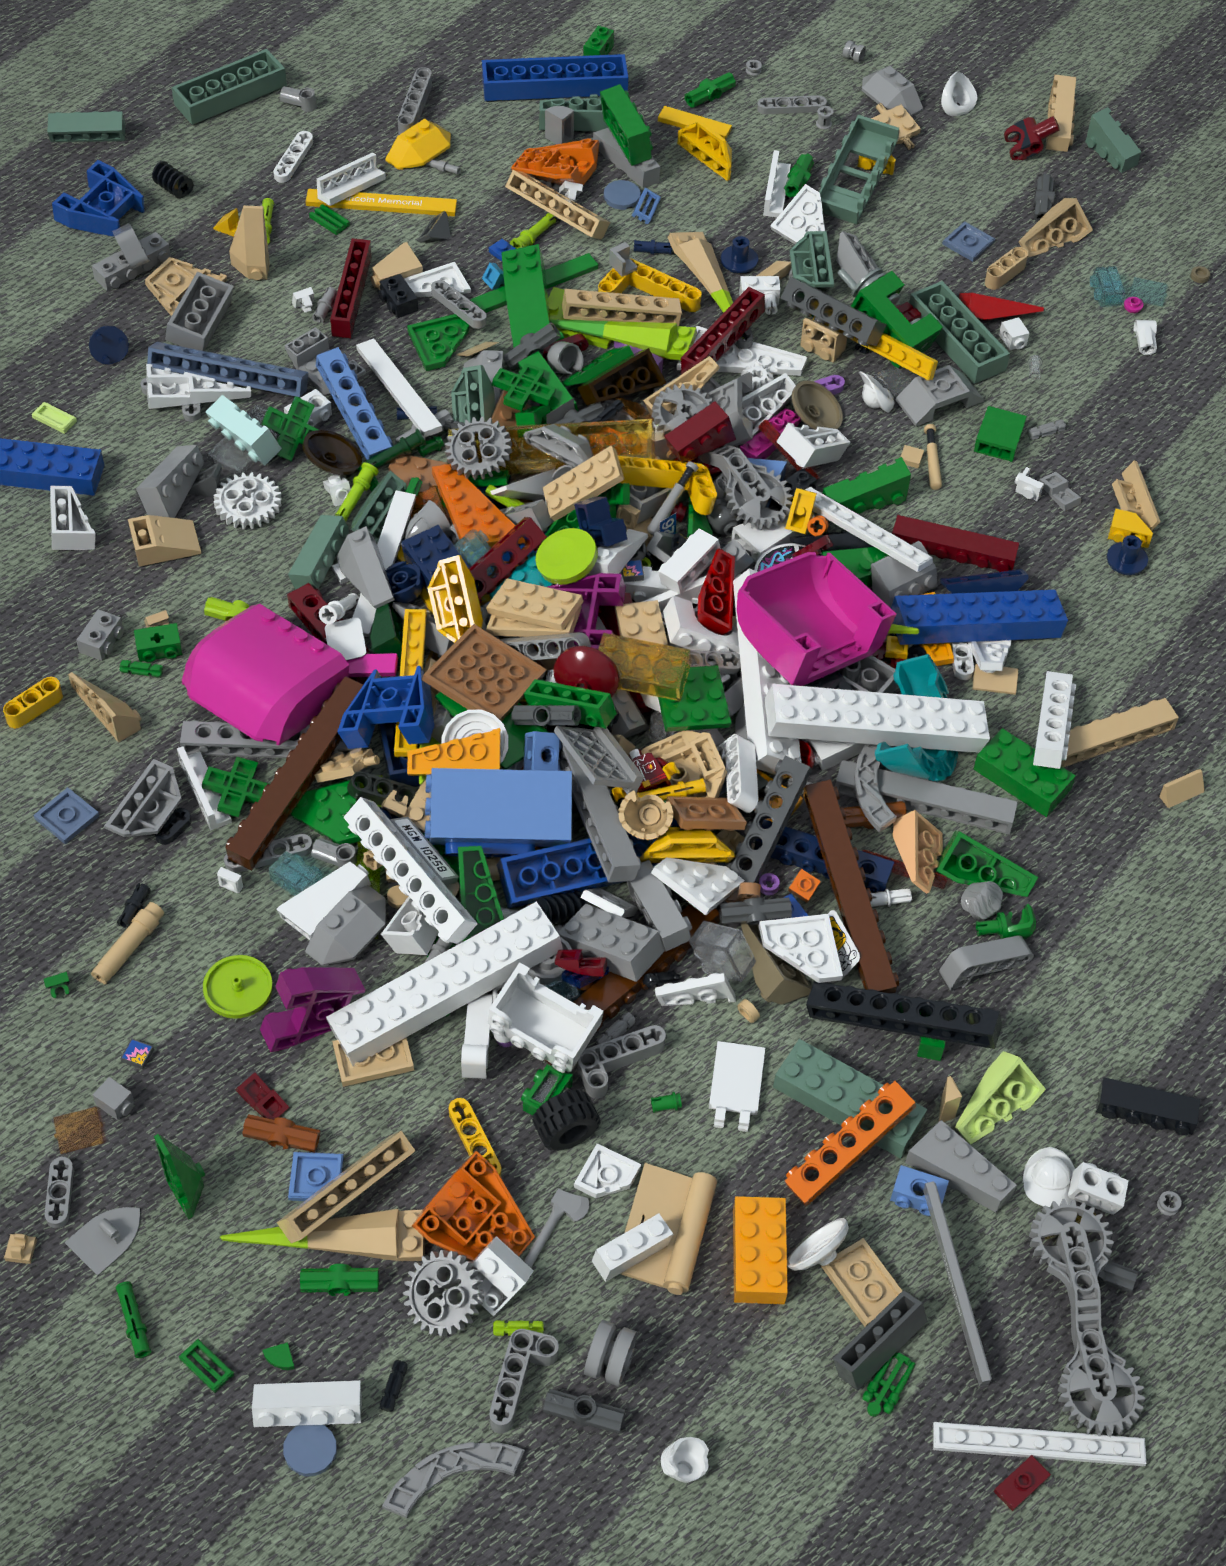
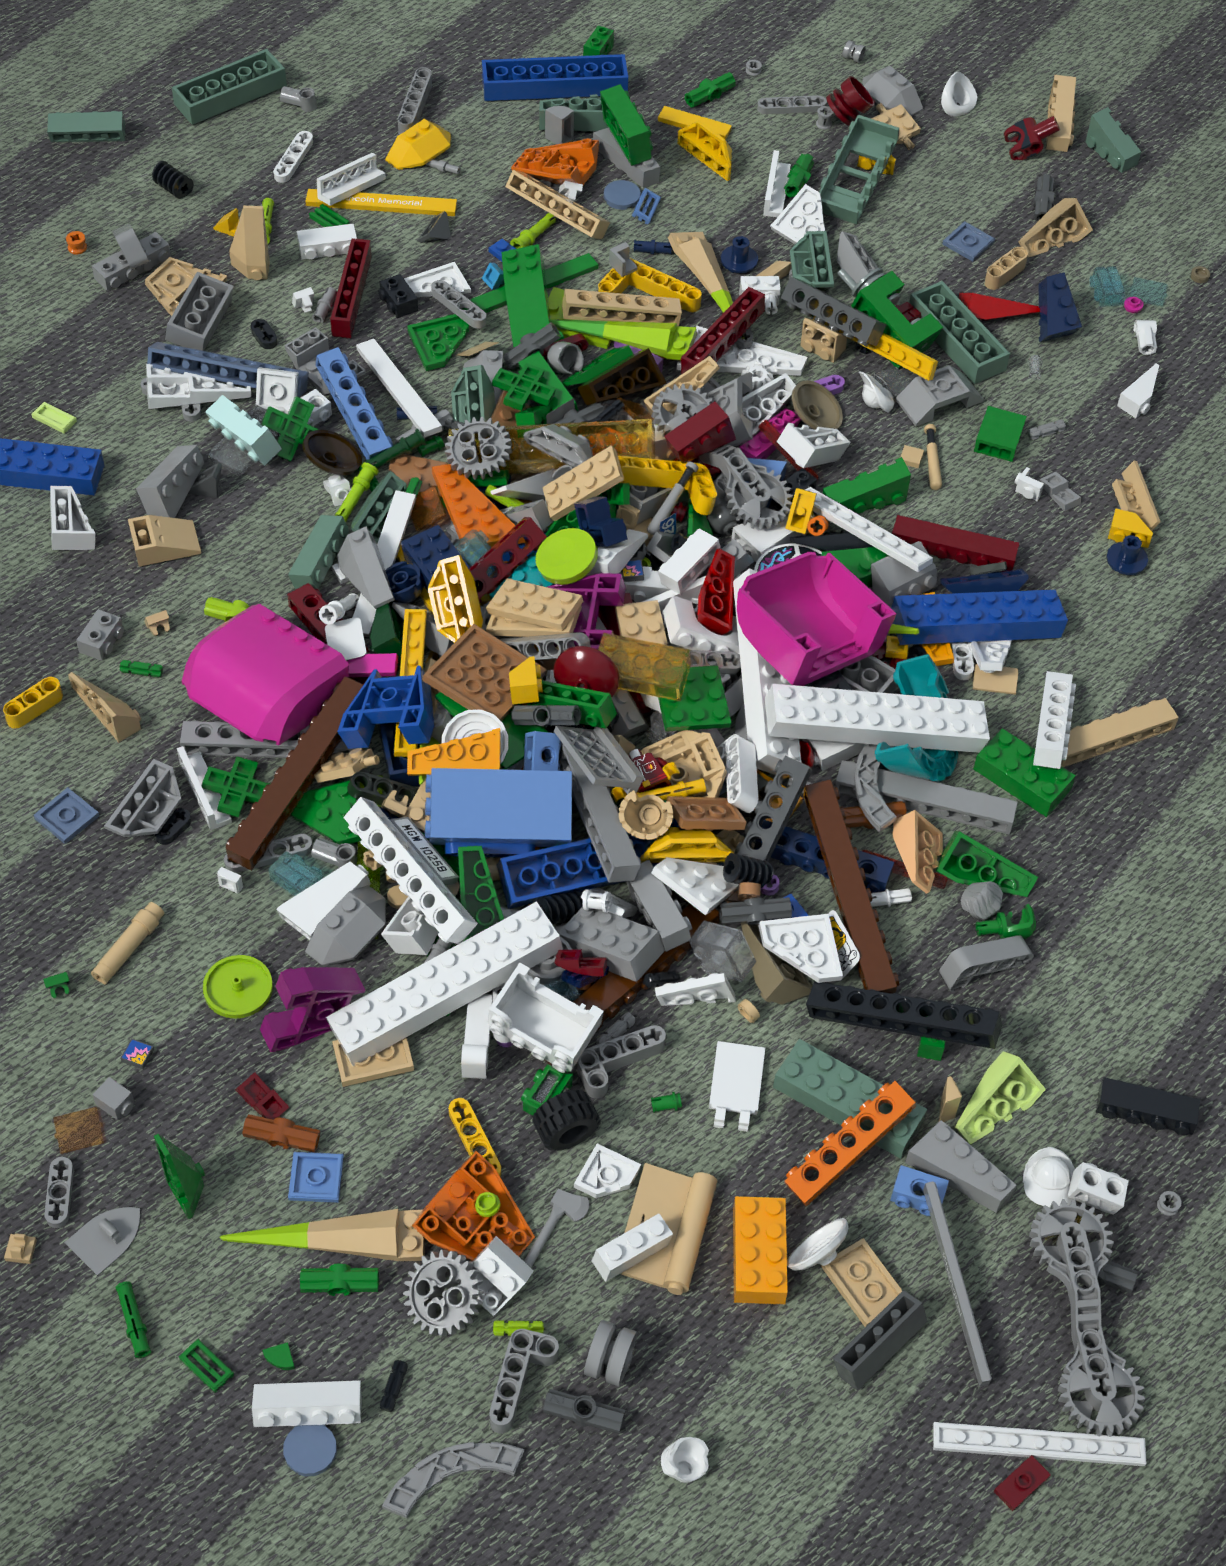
blue wedge [52,160,145,237] -> none
dark blue piece [89,325,129,365] -> none
black pin [117,883,151,928] -> none
green brick [134,623,183,662] -> none
white gear [214,472,282,529] -> none
tan brick [277,1131,415,1243] -> none
tan slope [371,242,423,290] -> none
light grey helmet [405,500,452,540] -> none
orange brick [788,869,821,903] -> none
dark red plate [791,535,833,558] -> none
green piece [862,1352,916,1417] -> none
white brick [999,317,1029,351] -> none
tan slope [1160,769,1204,808] -> none
none -> orange wheel [66,231,87,255]
none -> black beam [250,319,277,349]
none -> white tile [256,367,299,412]
none -> white brick [297,224,357,260]
none -> lime plate [475,1192,501,1217]
none -> yellow slope [509,656,543,704]
none -> white bush [582,889,611,913]
none -> black piece [723,853,774,888]
none -> dark red wheel [826,76,874,126]
none -> pearl dark grey tile [969,562,1007,575]
none -> dark blue wedge [1039,272,1082,342]
none -> white slope [1117,363,1159,418]

